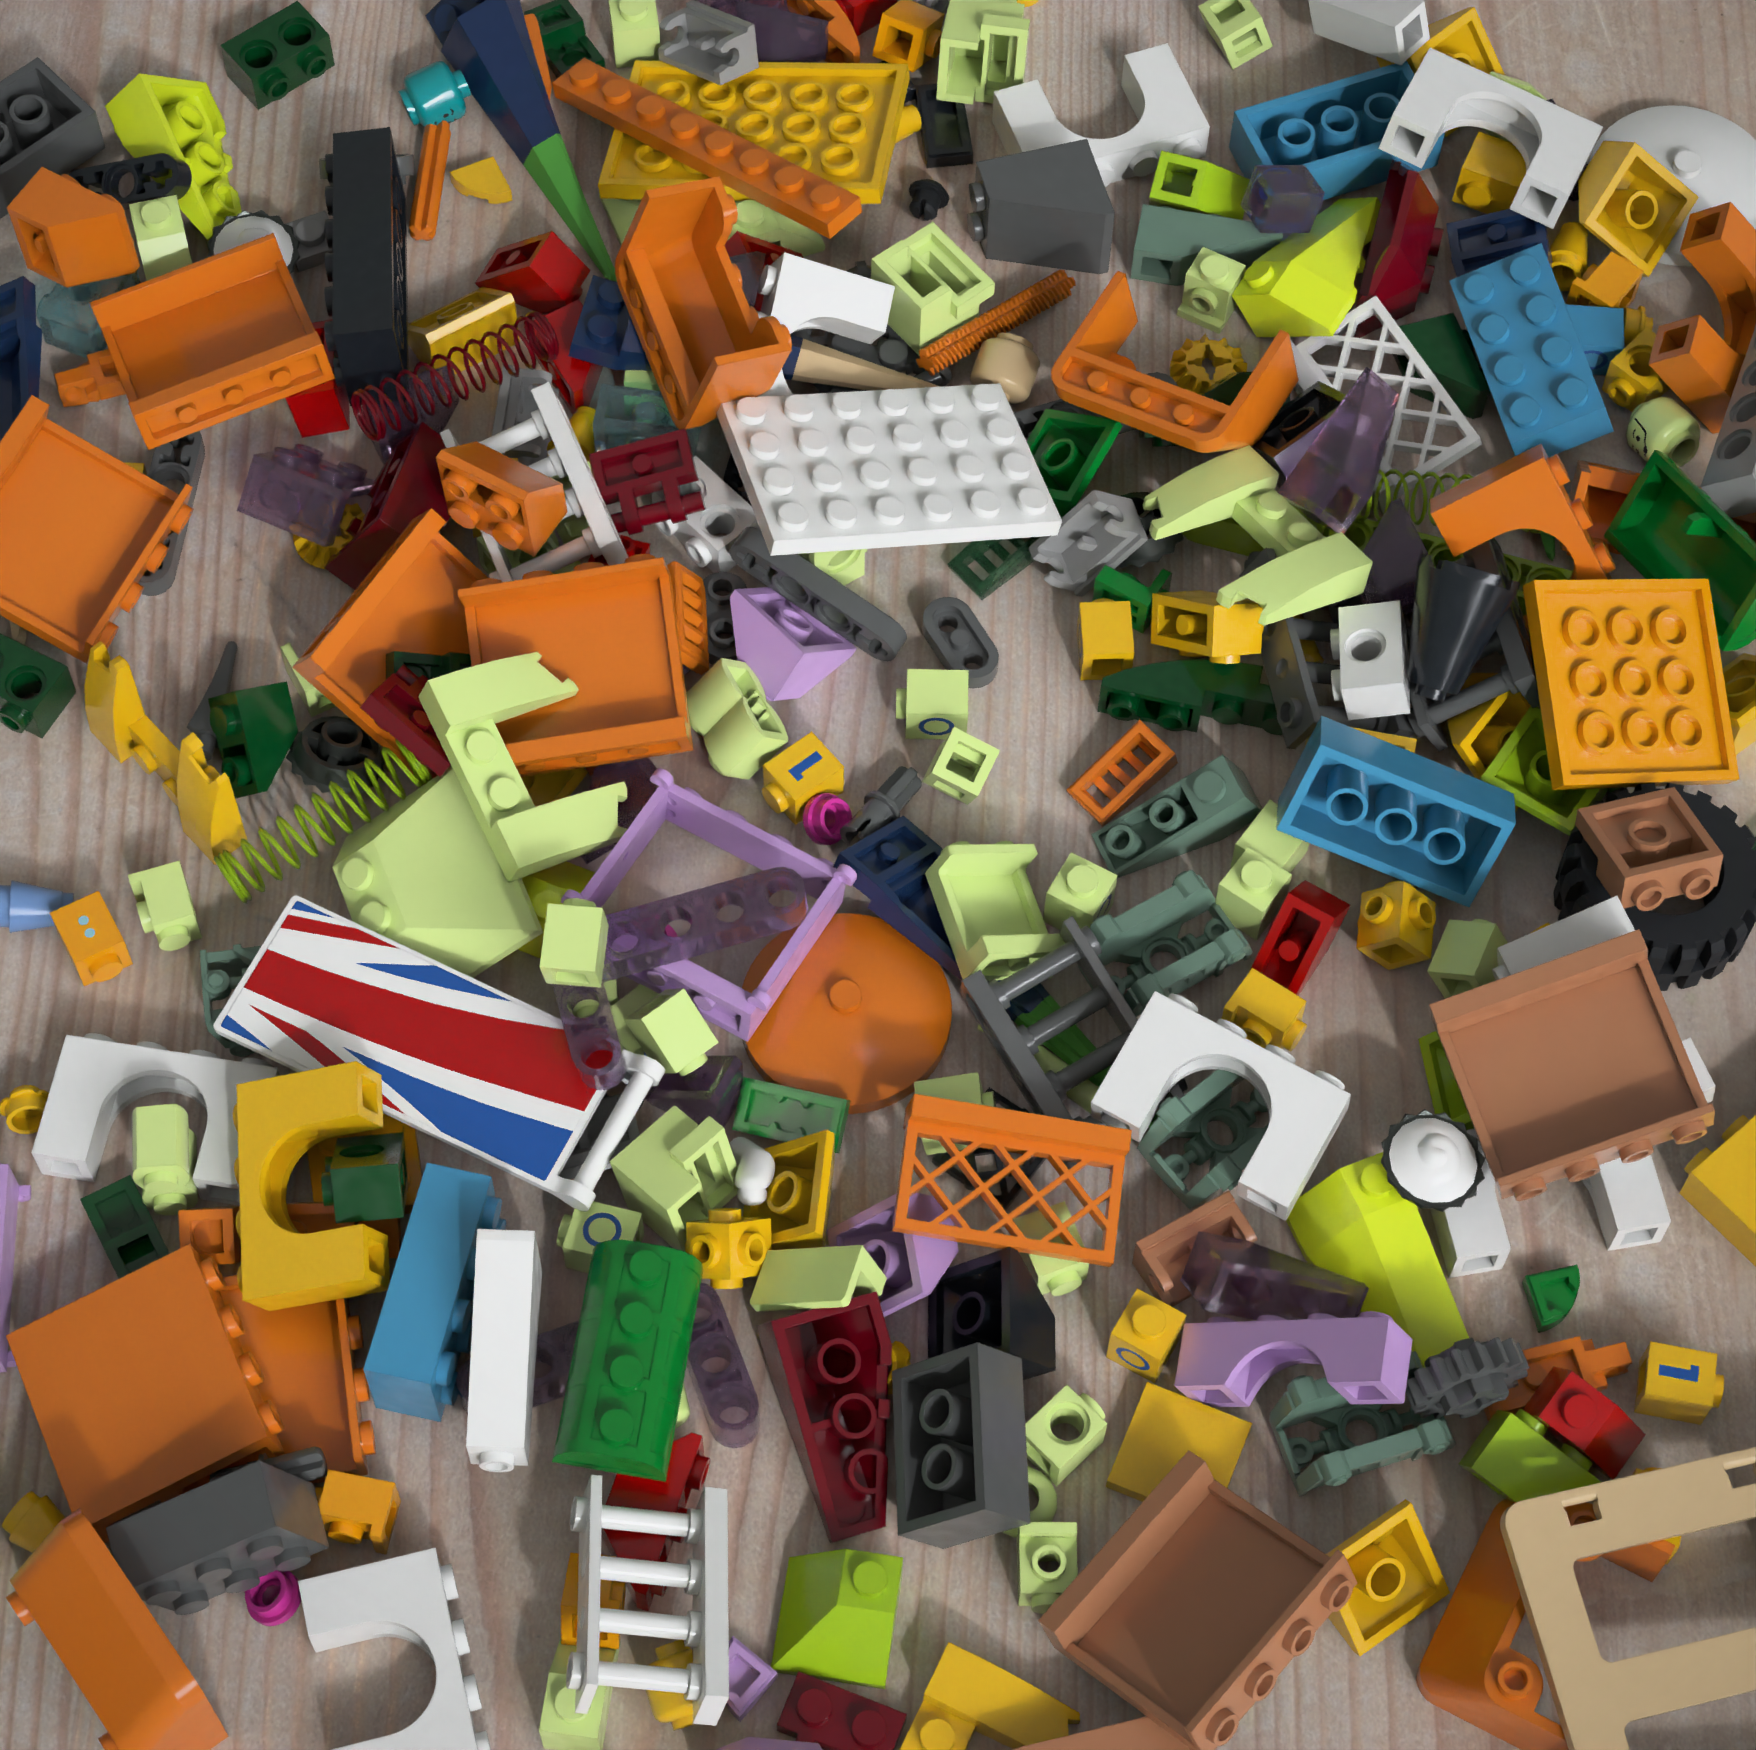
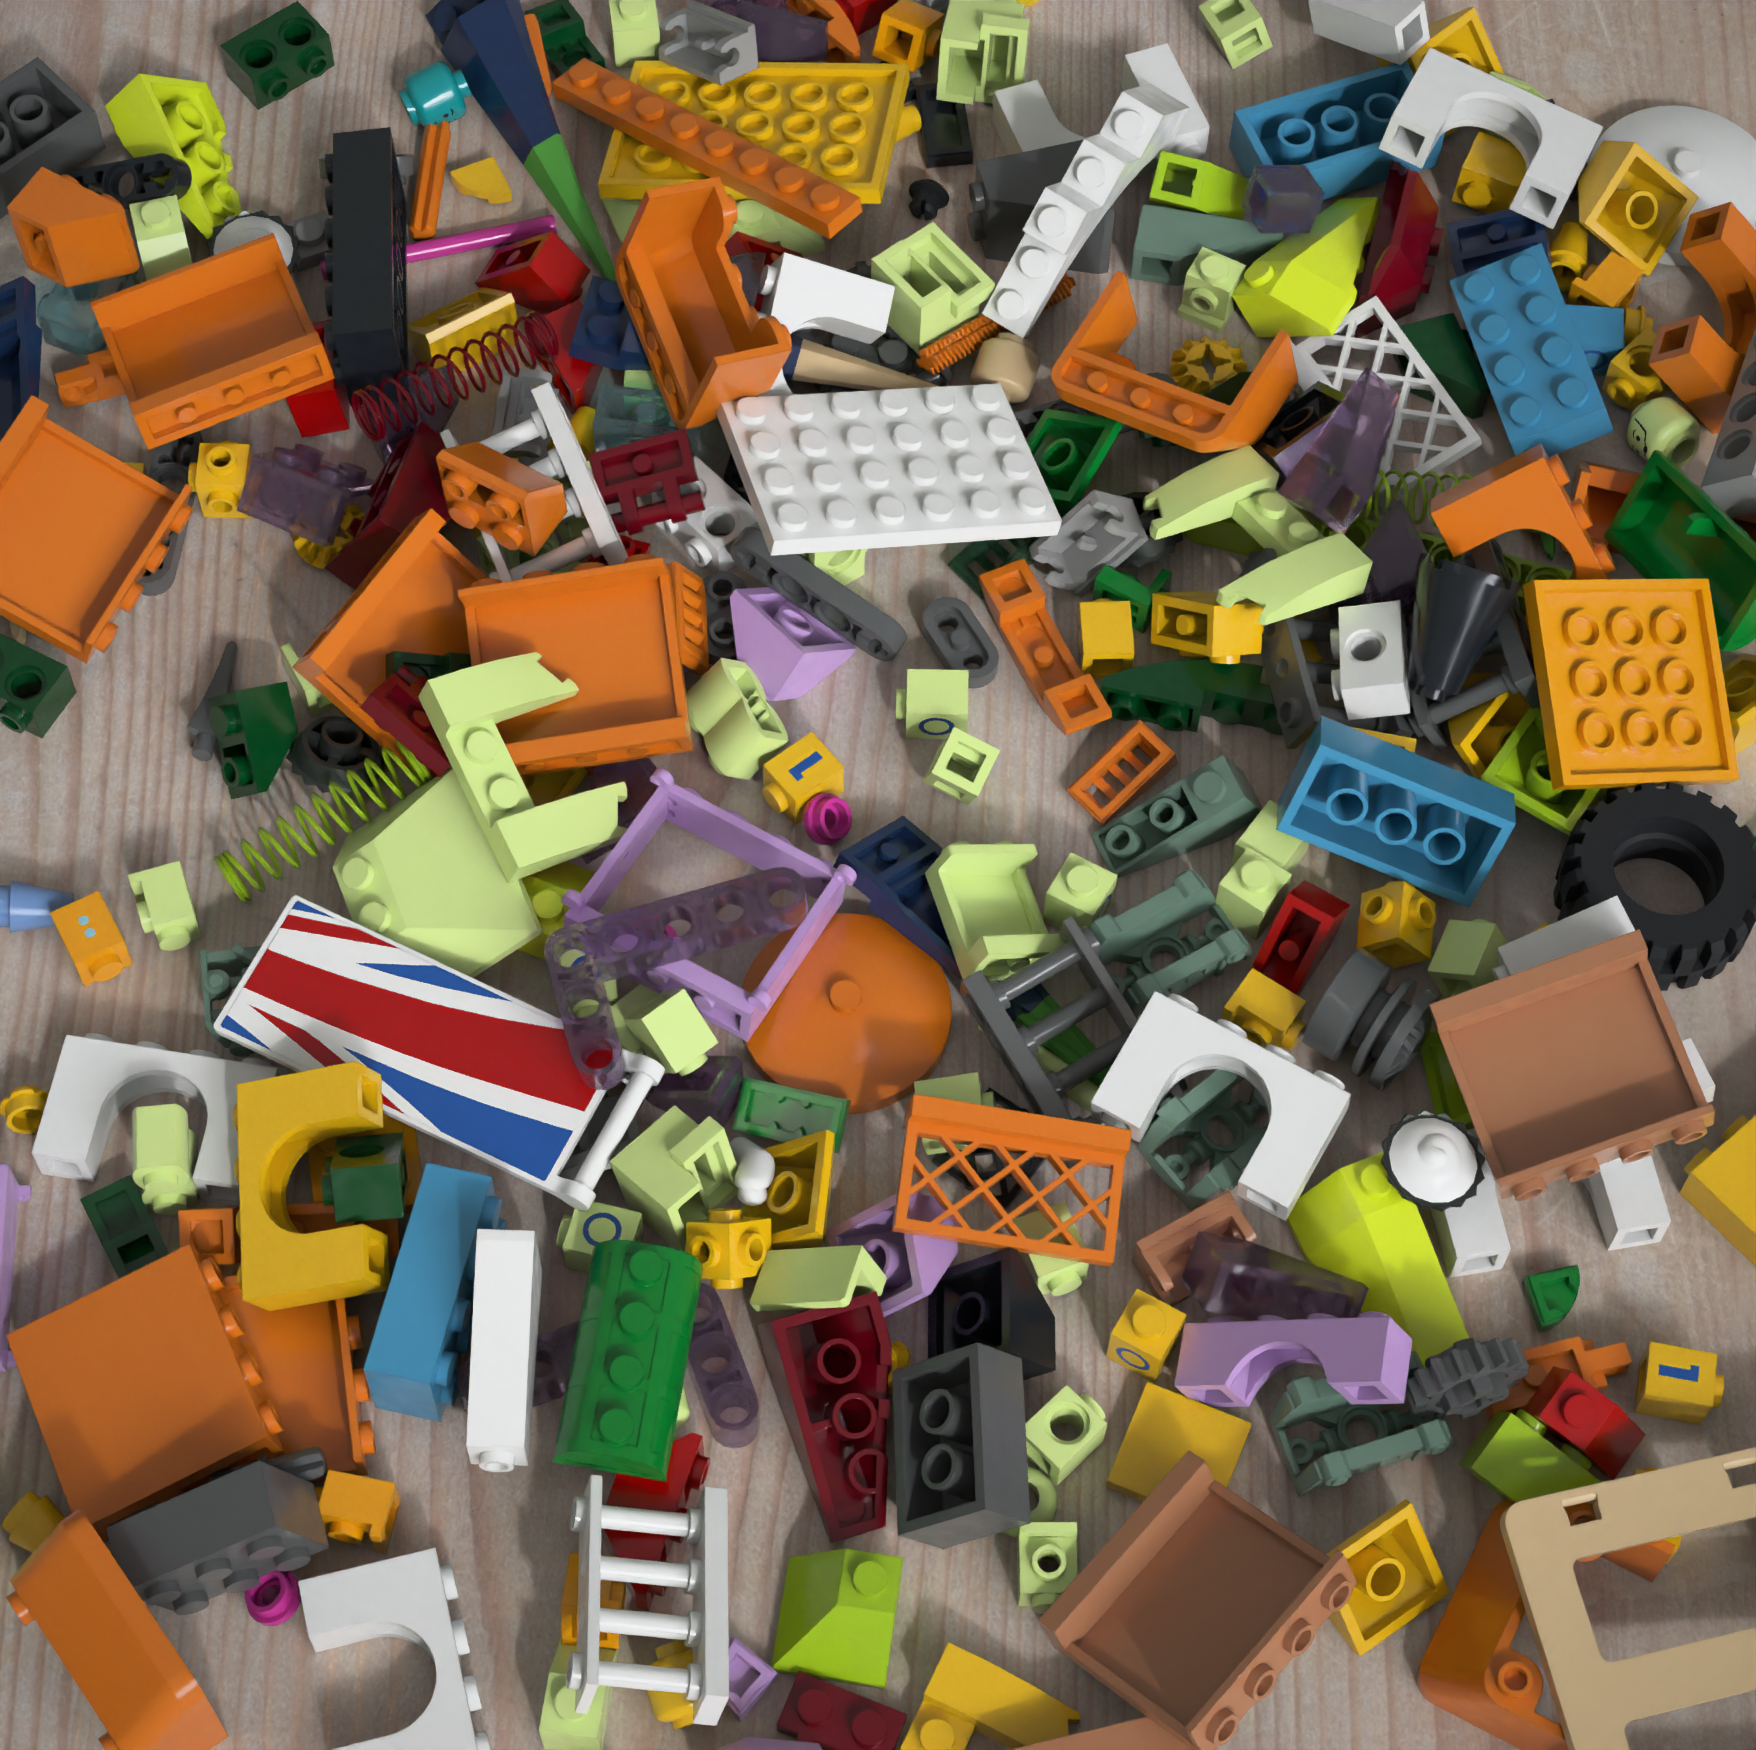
yellow wedge [84,641,248,865] -> none
yellowish green brick [539,898,609,988] -> none
dark grey axle [840,766,922,845] -> none
nougat plate [1575,787,1723,911] -> none
none -> yellow brick [188,441,263,519]
none -> dark pink piece [320,214,557,281]
none -> orange slope [978,558,1112,736]
none -> white arch [982,84,1190,338]
none -> dark grey wheel [1302,948,1441,1092]

